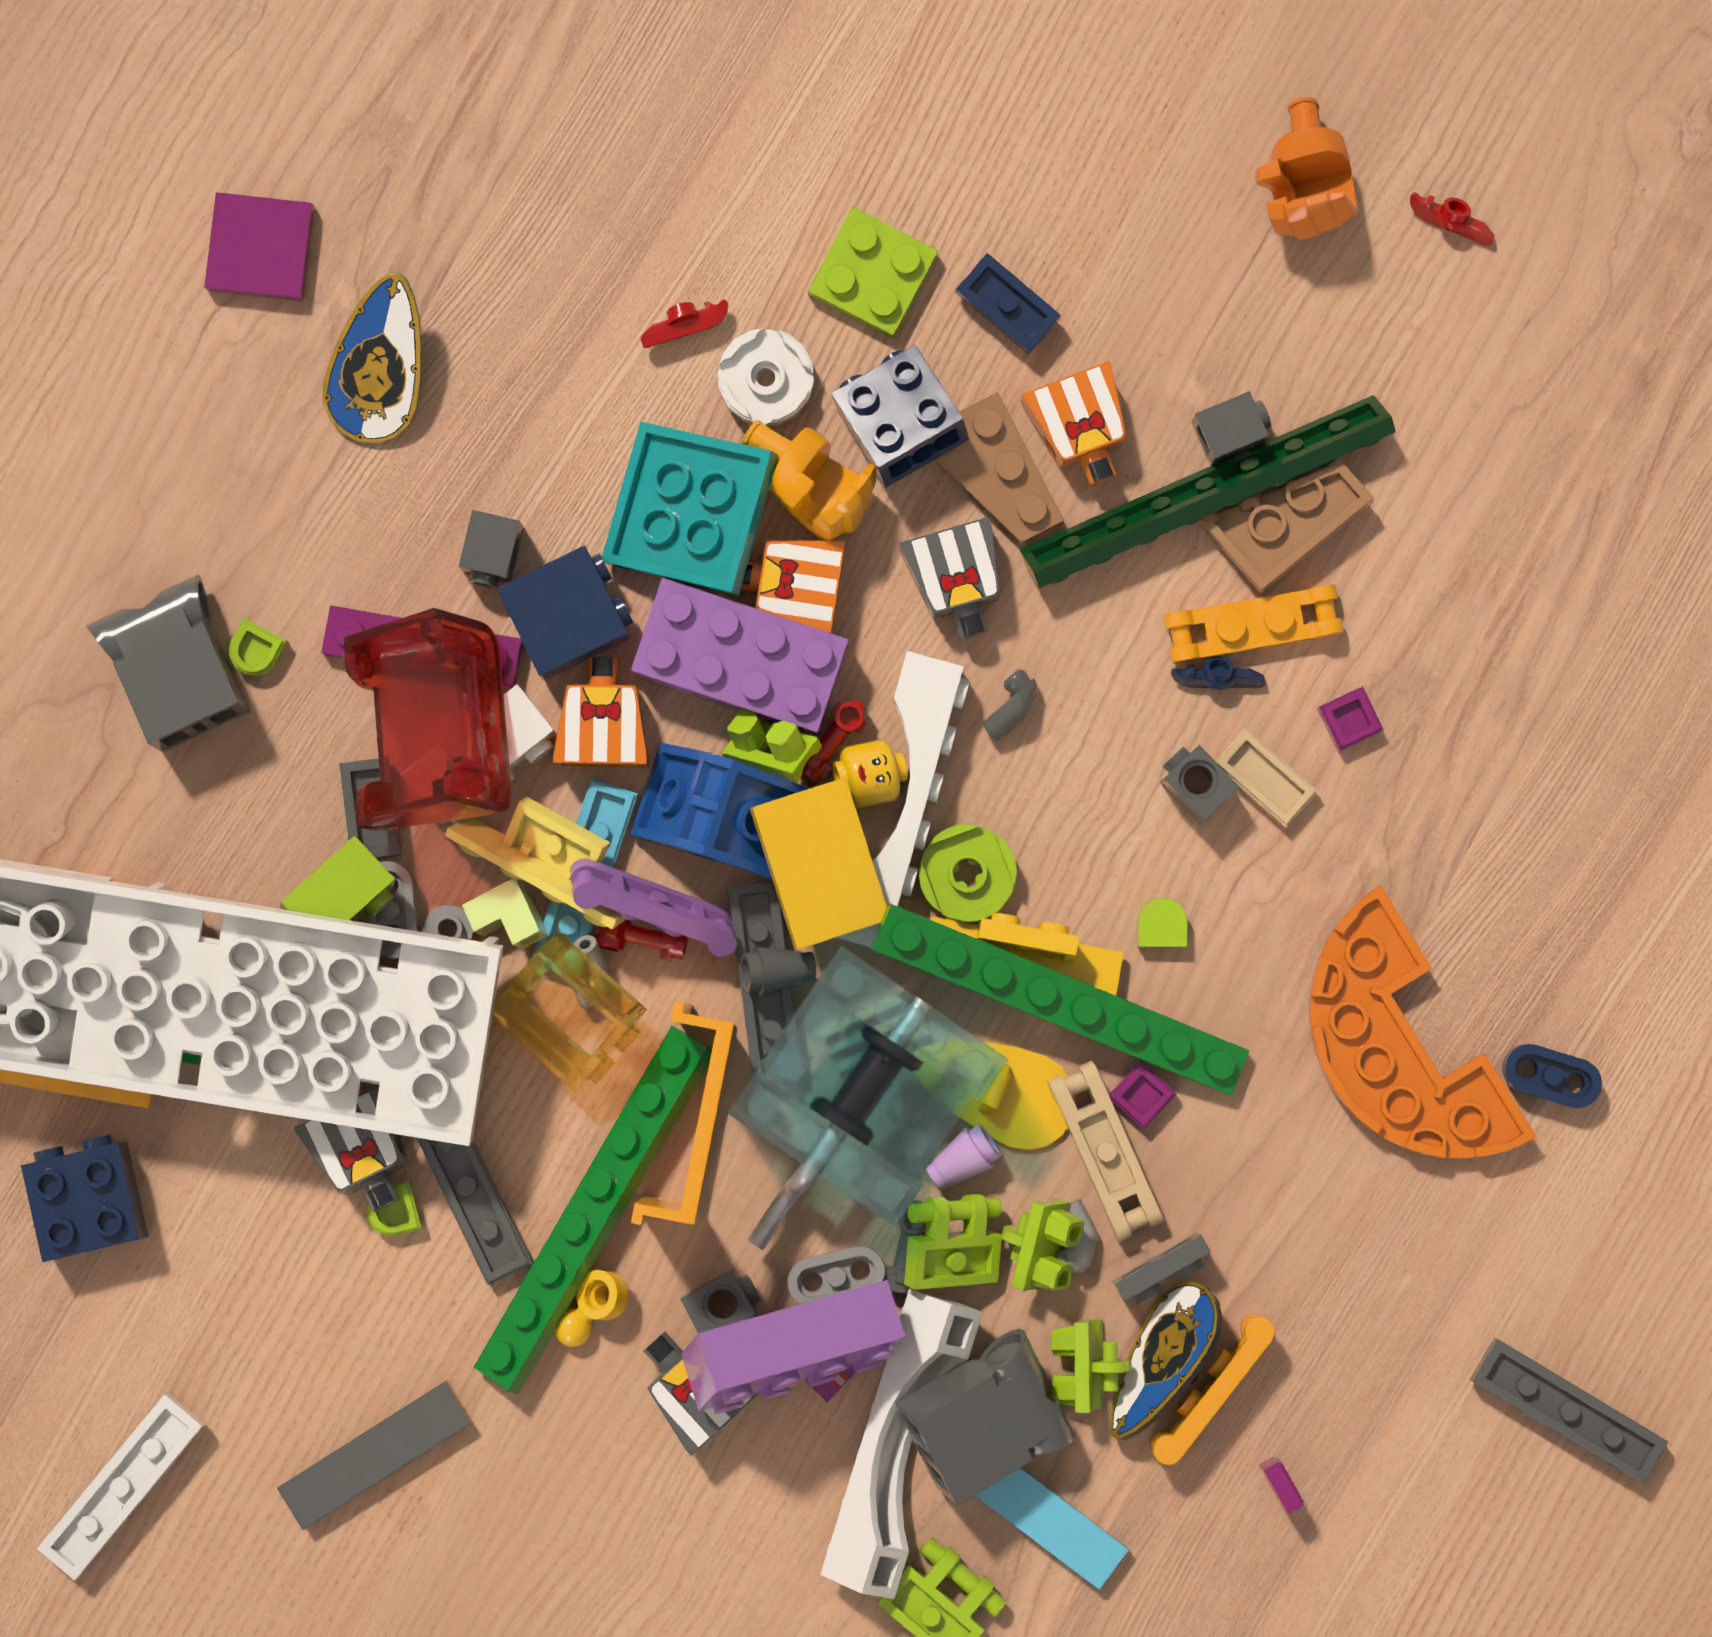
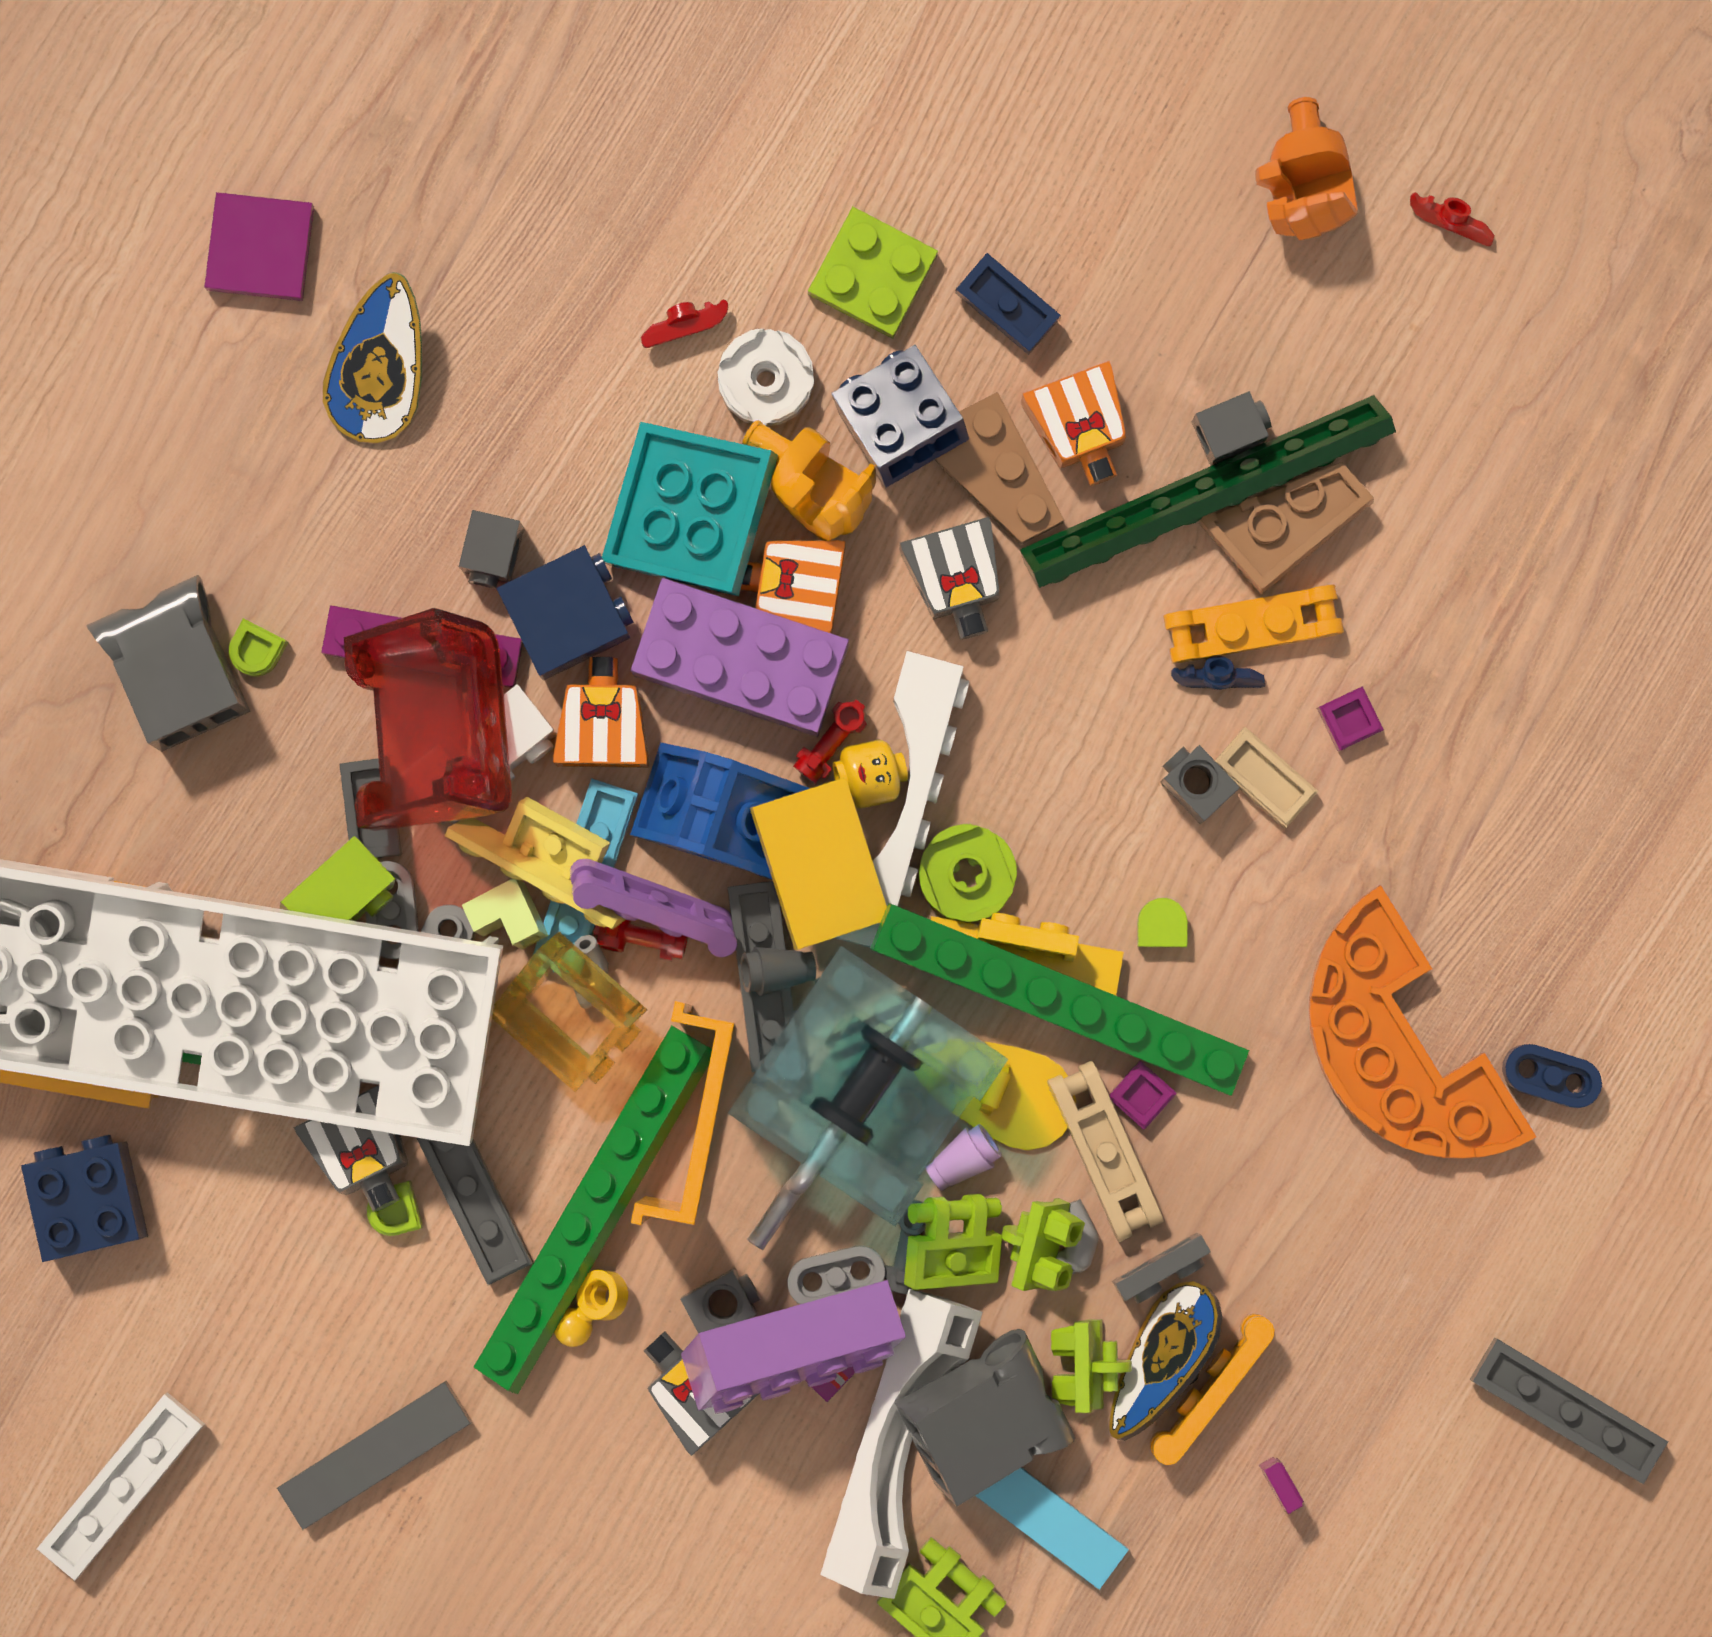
lime hips [722,710,822,783] -> none
dark grey arm [982,669,1038,740] -> none

